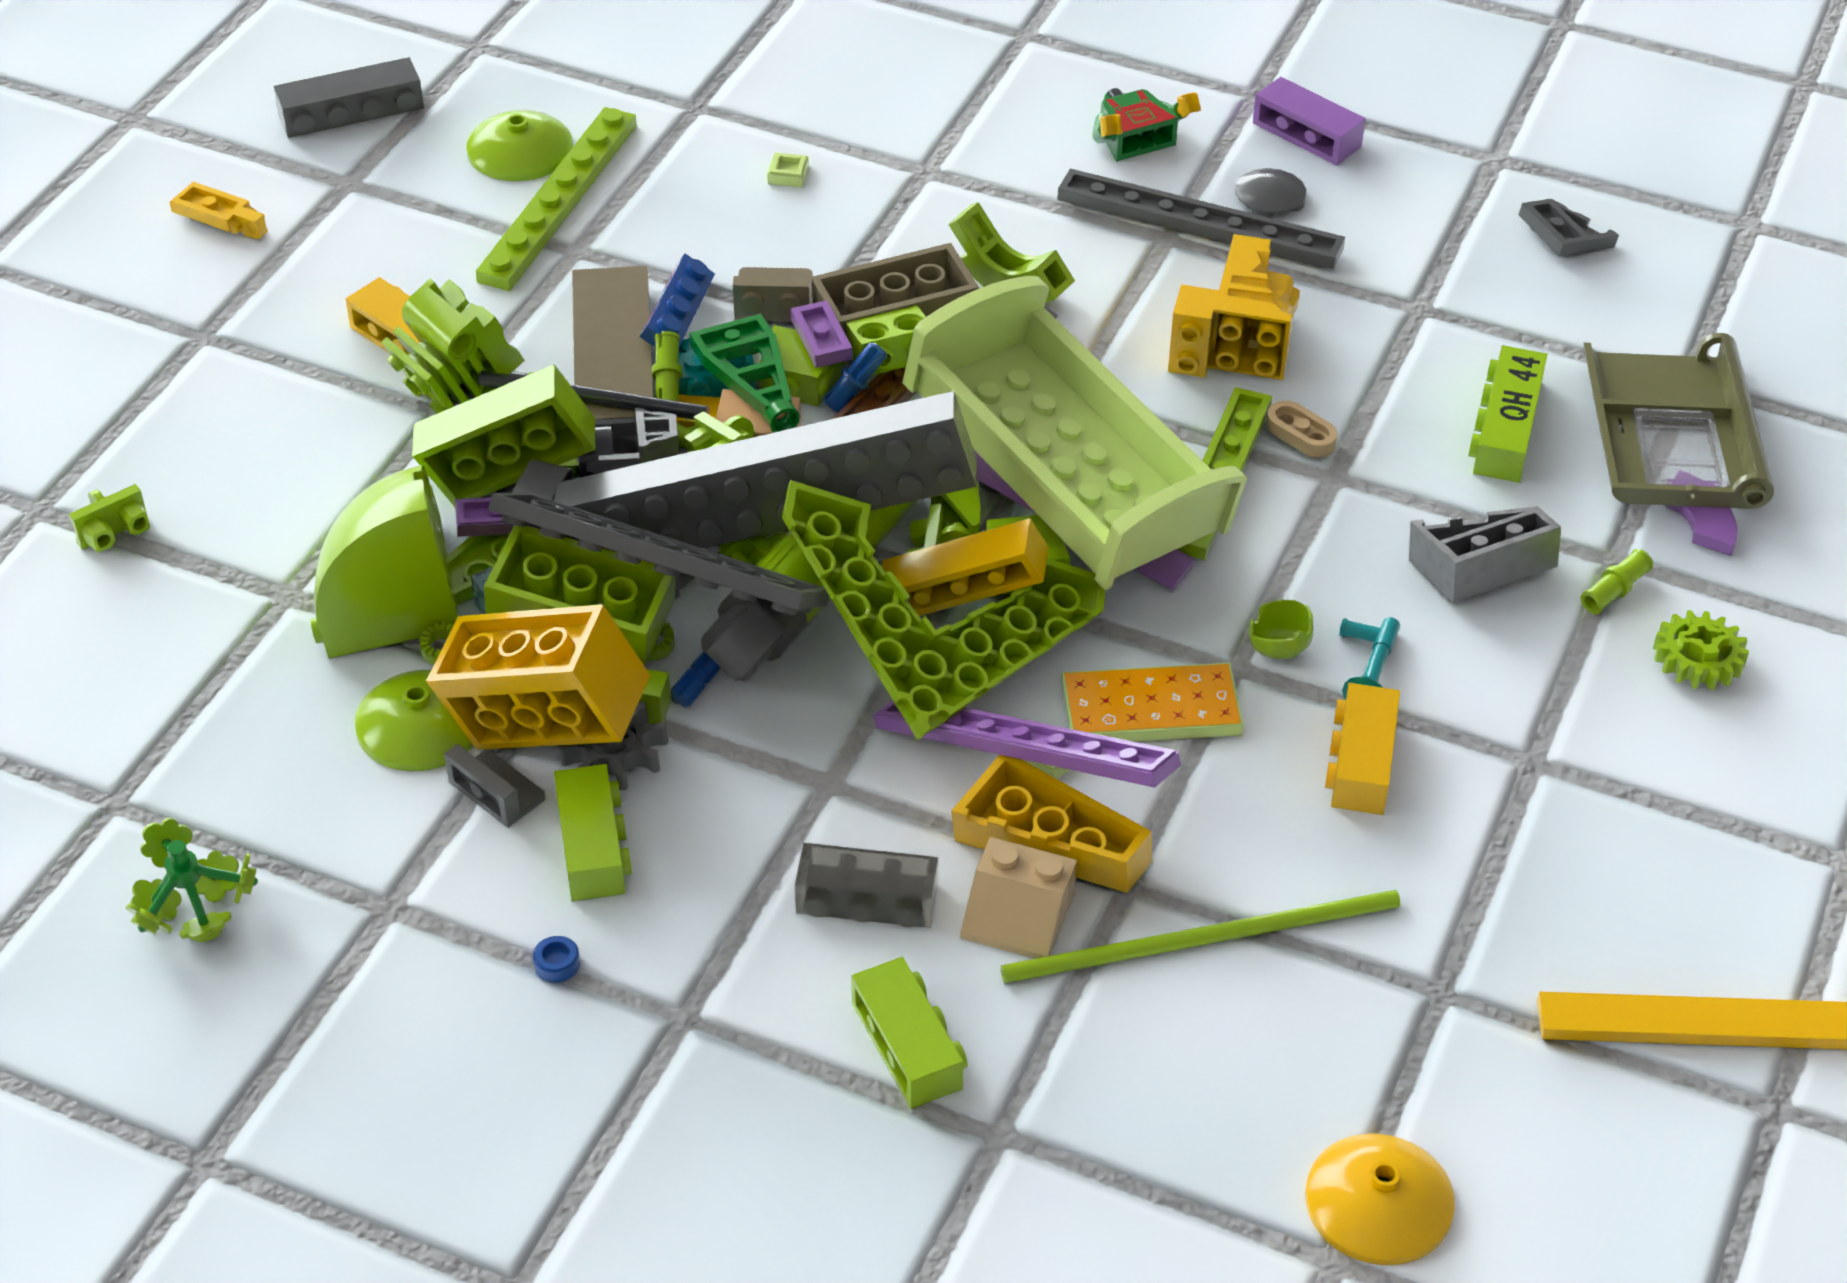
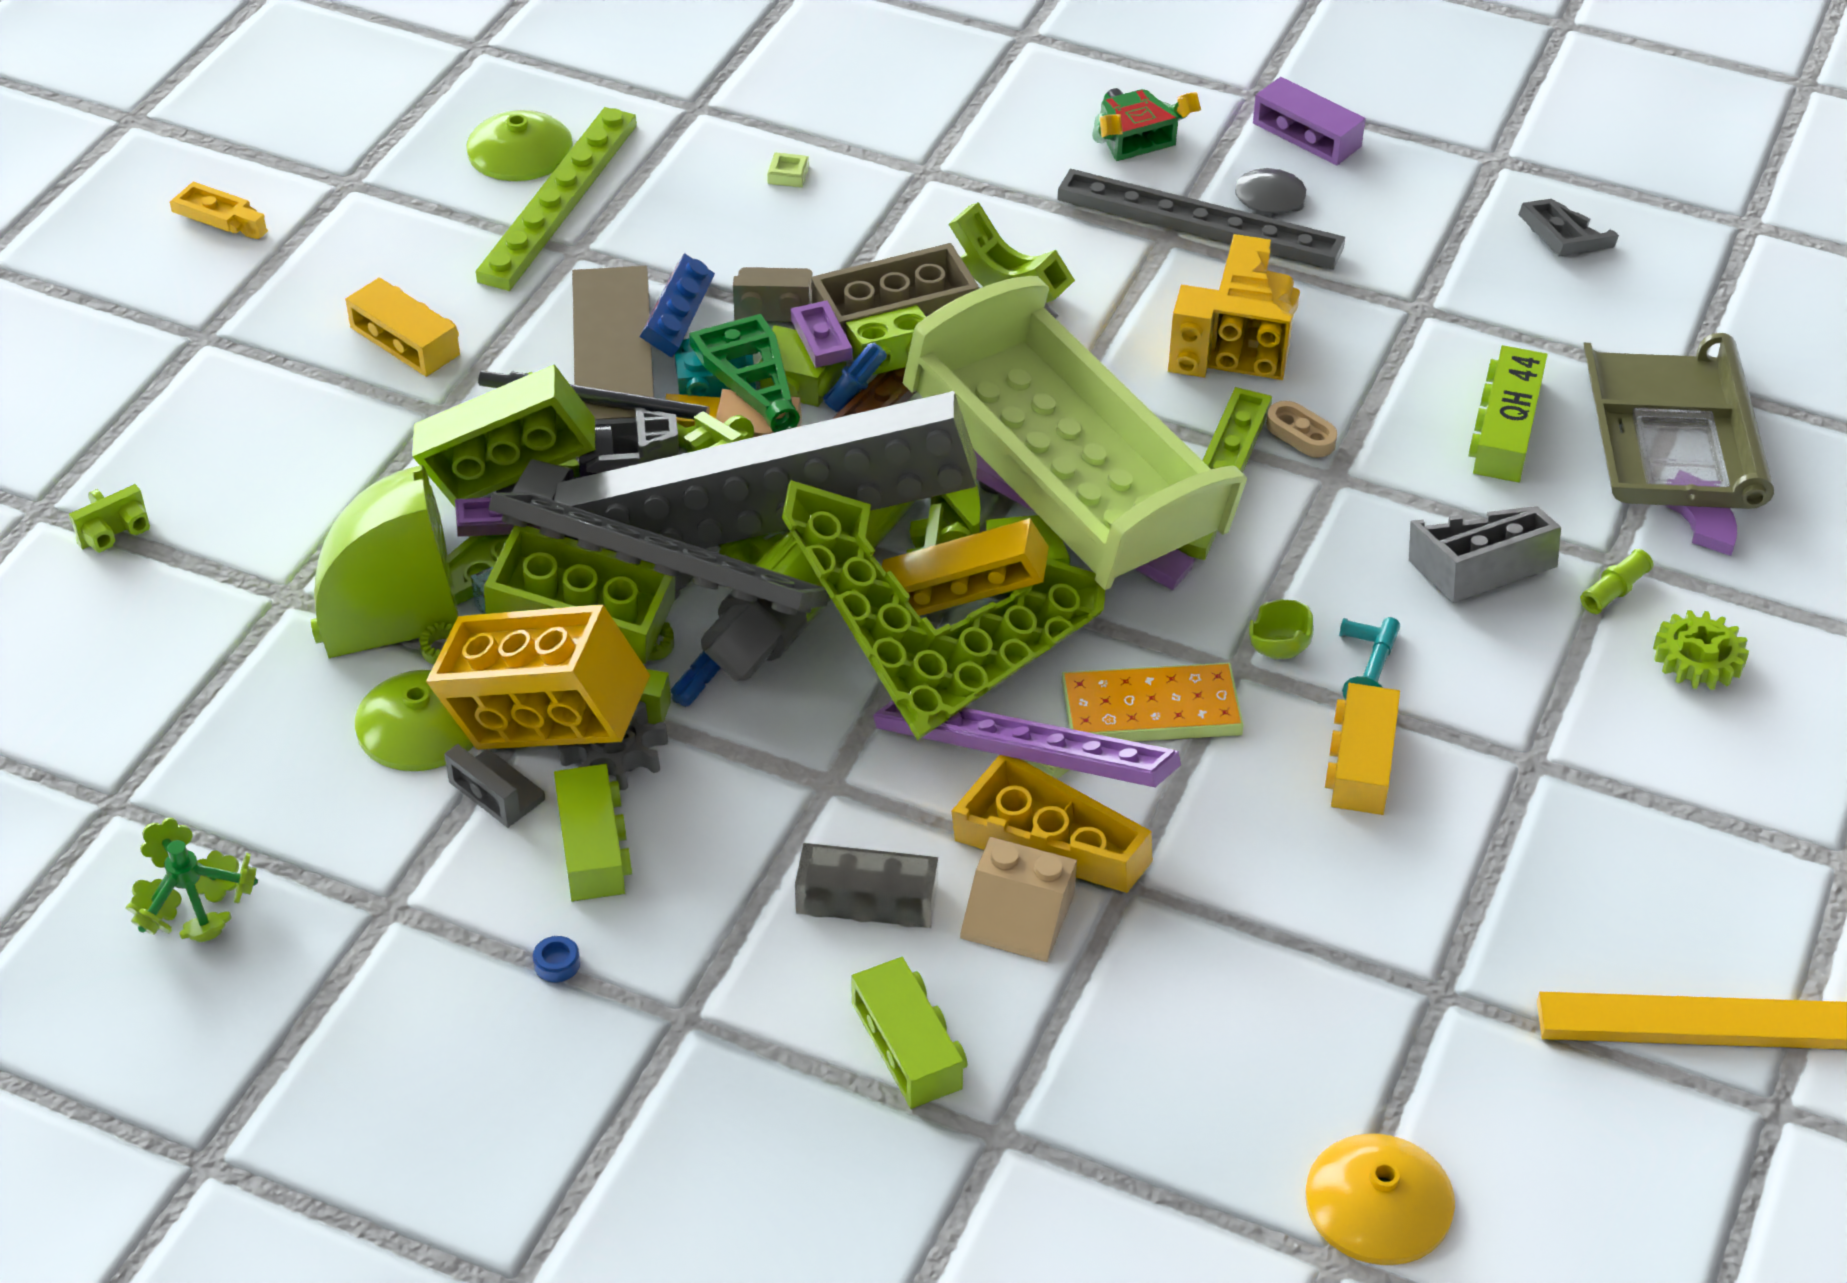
dark grey brick [273,57,424,138] -> none
lime piece [381,278,525,414] -> none
lime pin [652,331,683,401] -> none
lime piece [1000,889,1400,984] -> none

